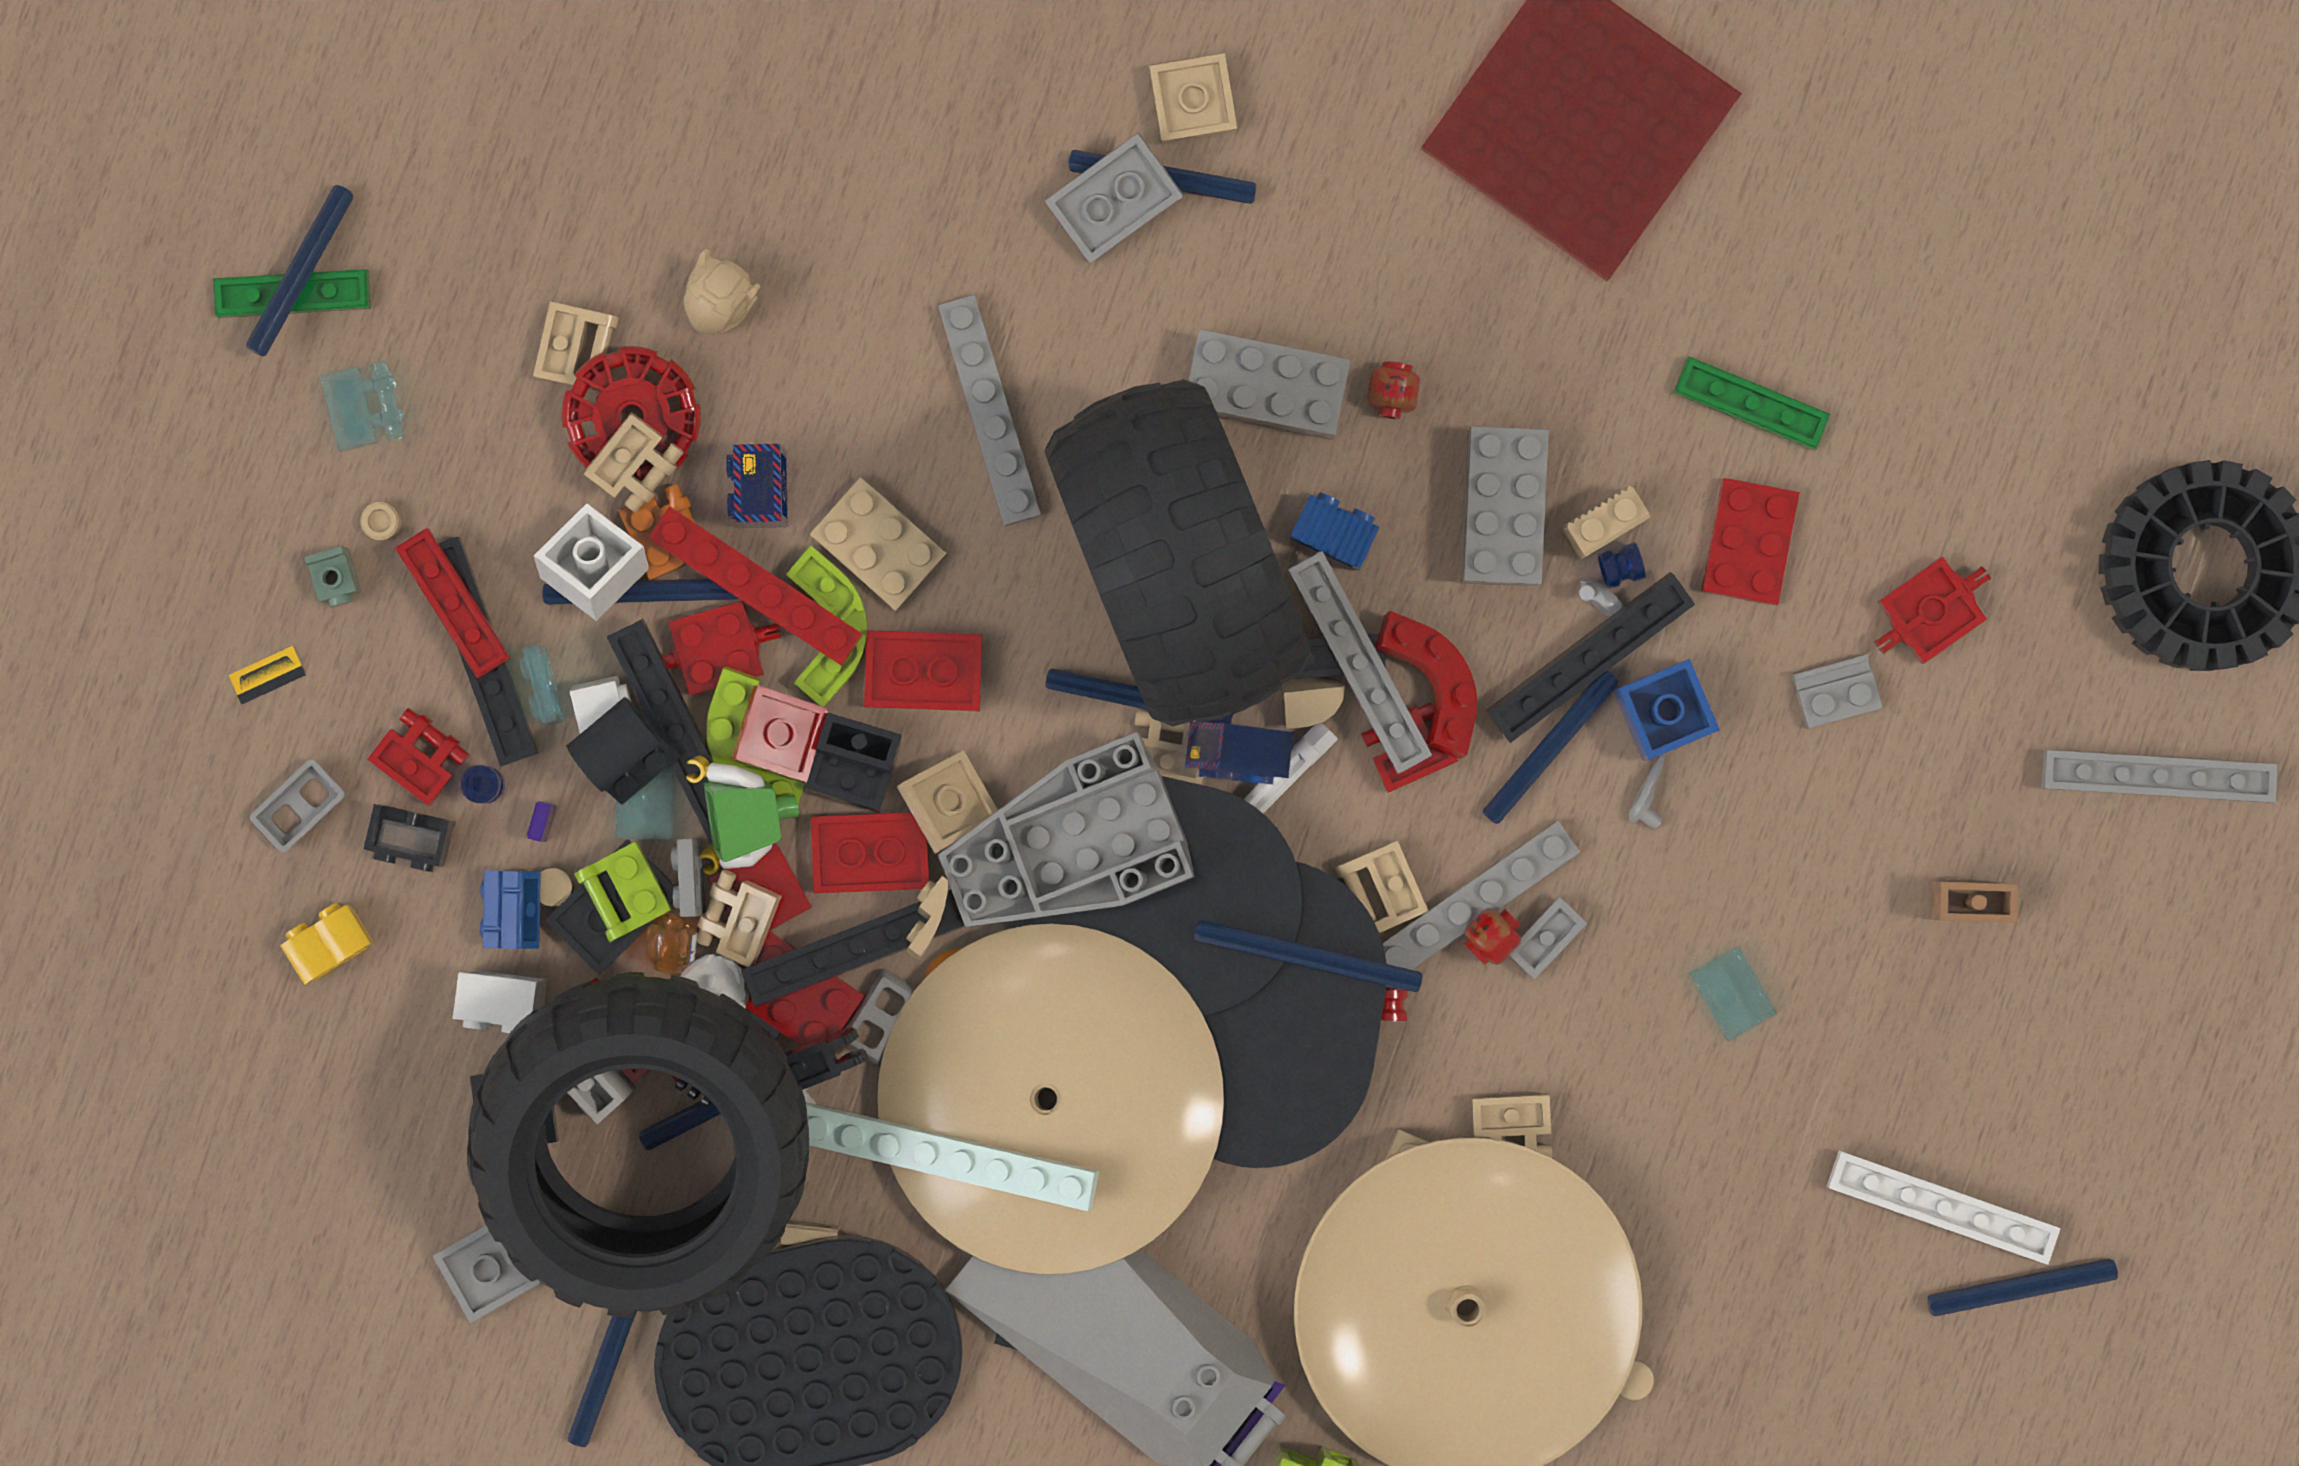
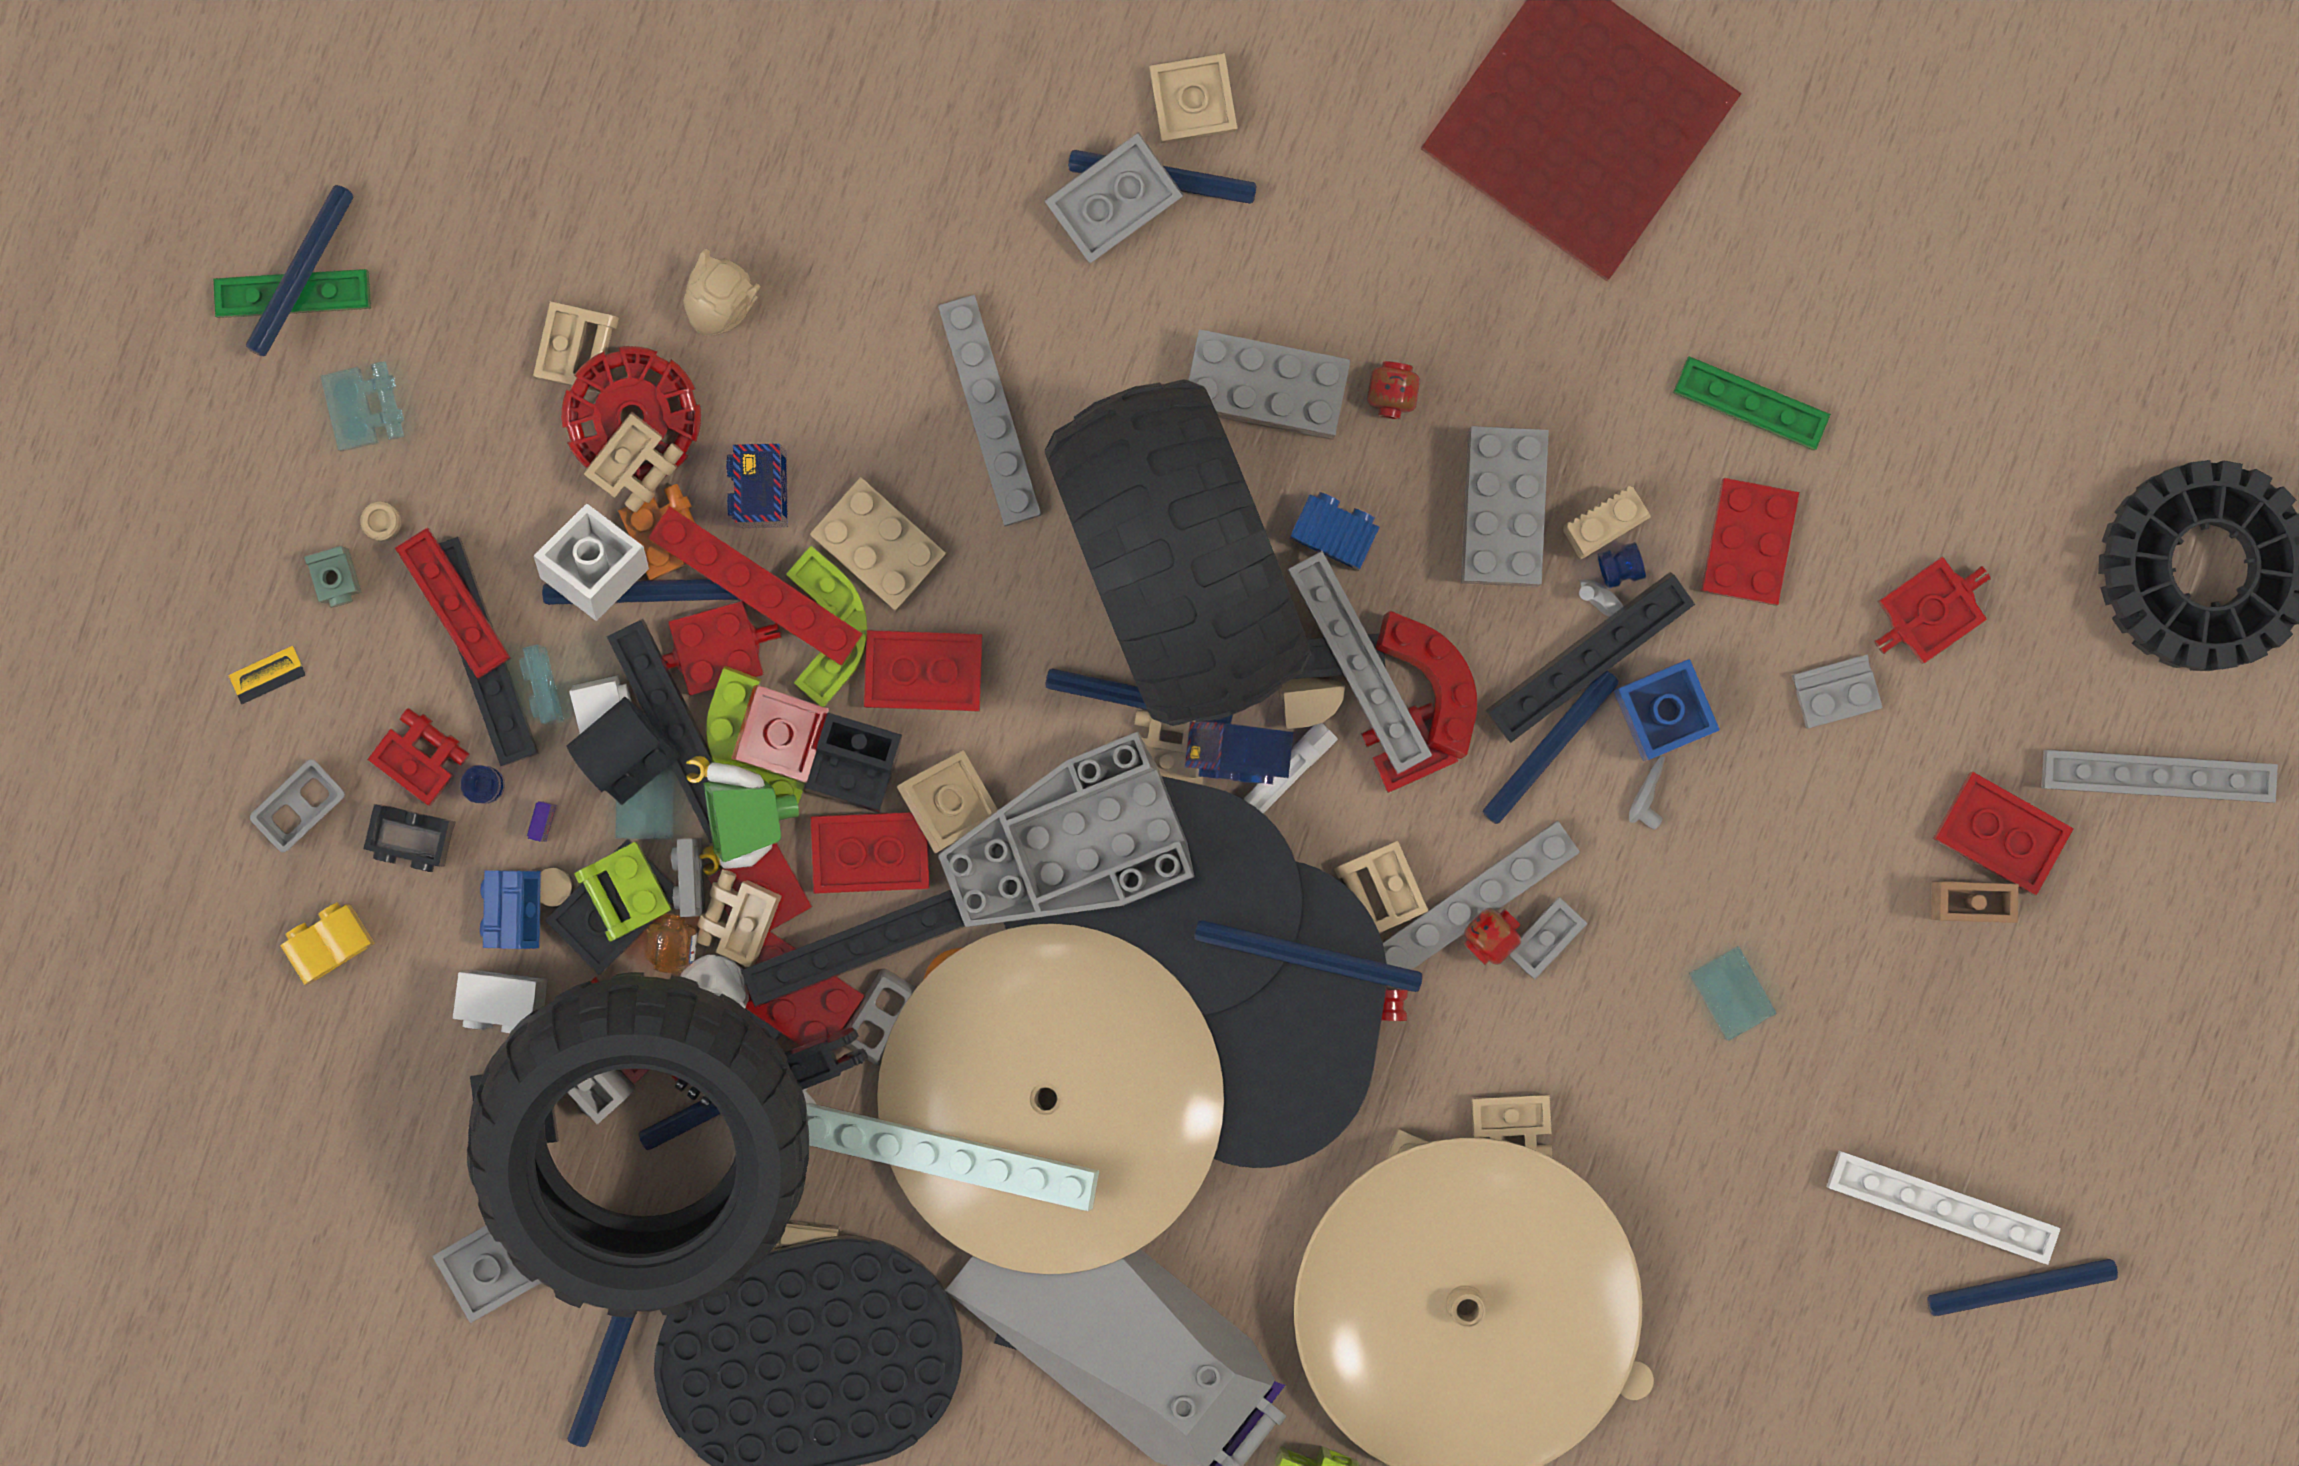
tan slope [906,876,948,961] -> none
none -> red plate [1933,772,2074,896]

